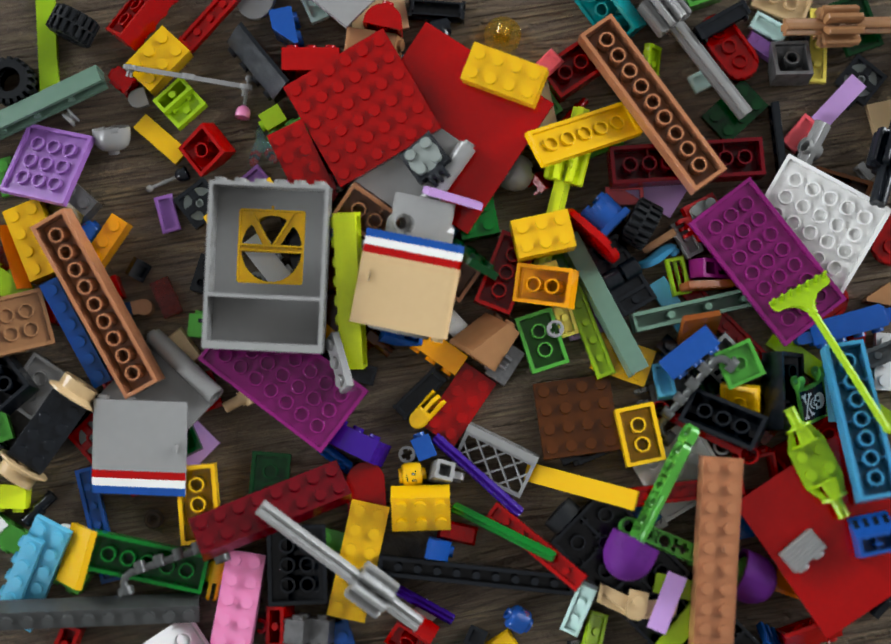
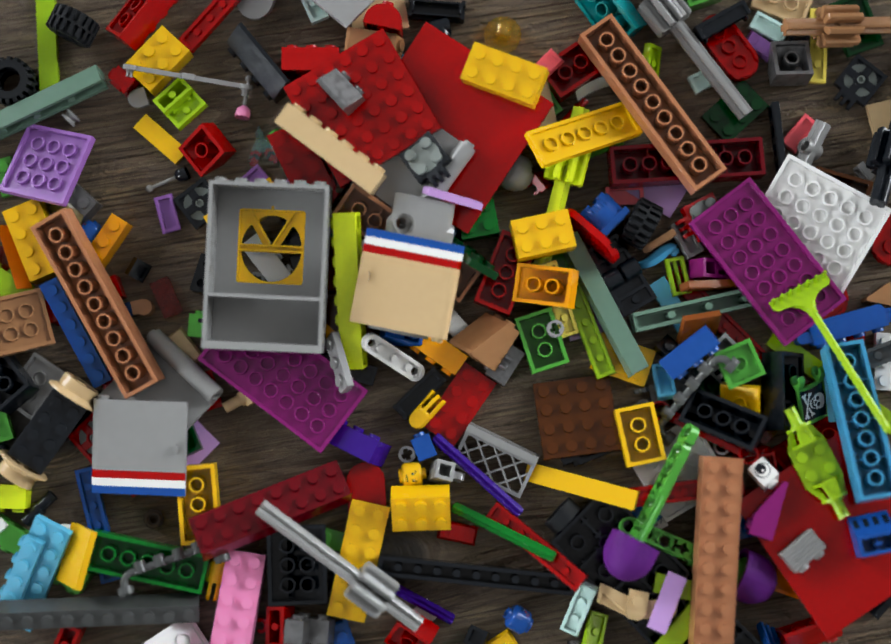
light grey cylinder [92,125,131,155] -> none
dark green plate [248,451,292,495] -> none
lime brick [258,104,288,133] -> none
blue slope [269,6,304,47] -> none
blue tile [317,444,353,474] -> none
blue slope [424,536,455,562] -> none
lavender tile [811,74,867,125] -> none
none -> tan brick [274,102,387,196]
none -> flat silver slope [316,68,365,116]
none -> white plate [361,333,425,381]
none -> white sticker [576,77,609,101]
none -> magenta slope [744,482,788,541]
none -> white brick [747,456,779,492]

